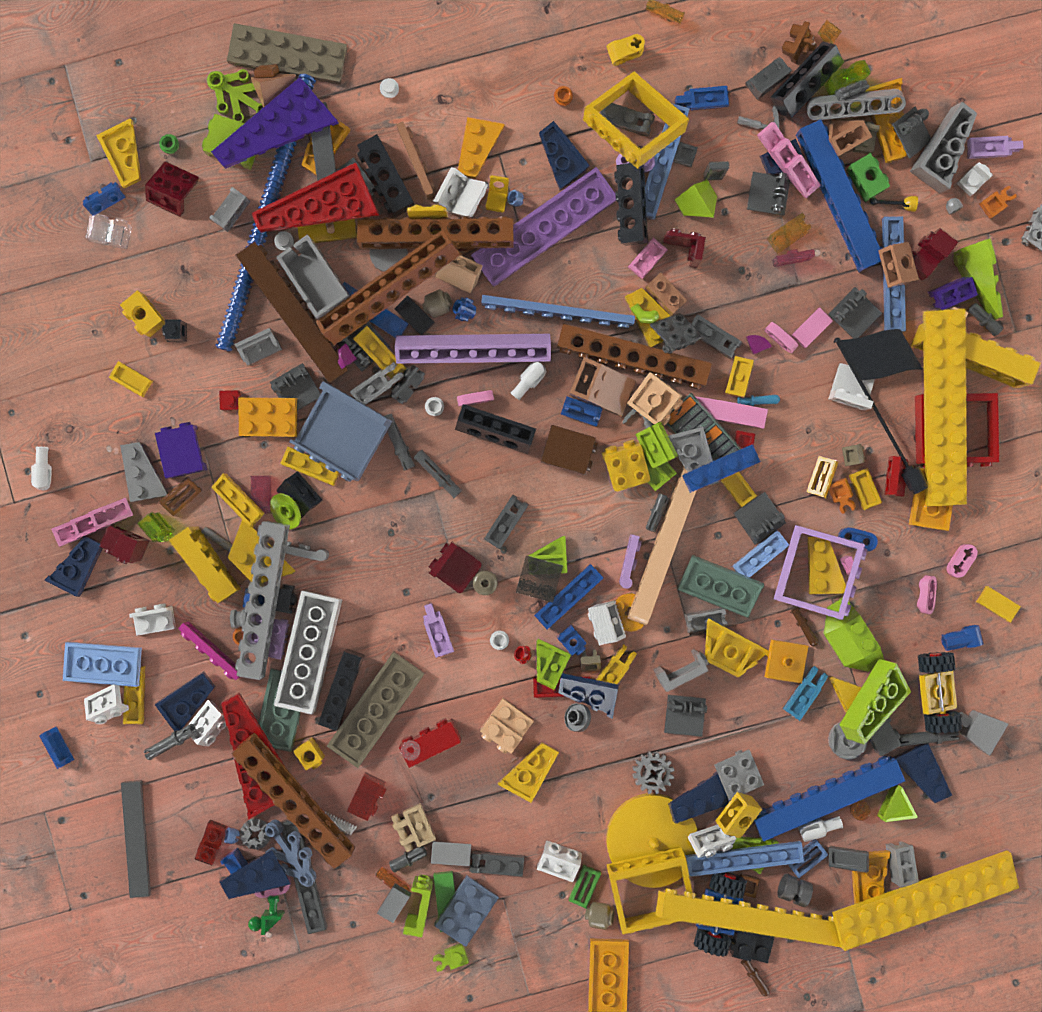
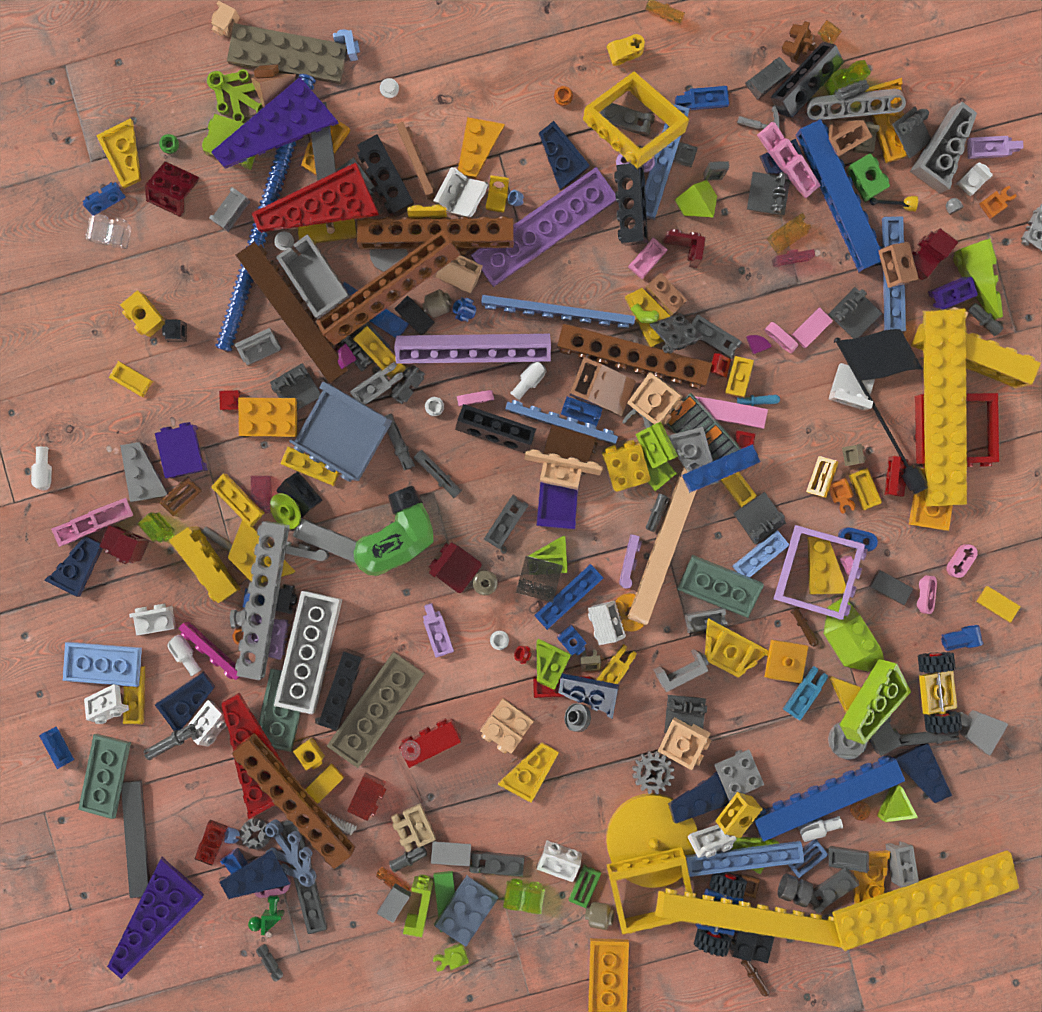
none -> sand green tile [78,734,131,819]
none -> dark purple wing [107,857,204,979]
none -> white arm [167,635,202,676]
none -> light nougat brick [211,0,240,37]
none -> dark grey axle [256,944,283,982]
none -> light grey beam [293,518,357,563]
none -> yellow tile [305,763,345,804]
none -> light blue bracket [333,29,360,61]
none -> bright green piece [353,486,434,576]
none -> clear neon green brick [503,878,545,914]
none -> medium blue plate [505,400,618,444]
none -> light nougat bracket [525,450,603,490]
none -> dark purple panel [536,482,579,529]
none -> light nougat plate [658,717,712,770]
none -> red plate [710,353,731,378]
none -> dark grey plate [809,867,859,913]
none -> dark grey tile [869,570,913,605]

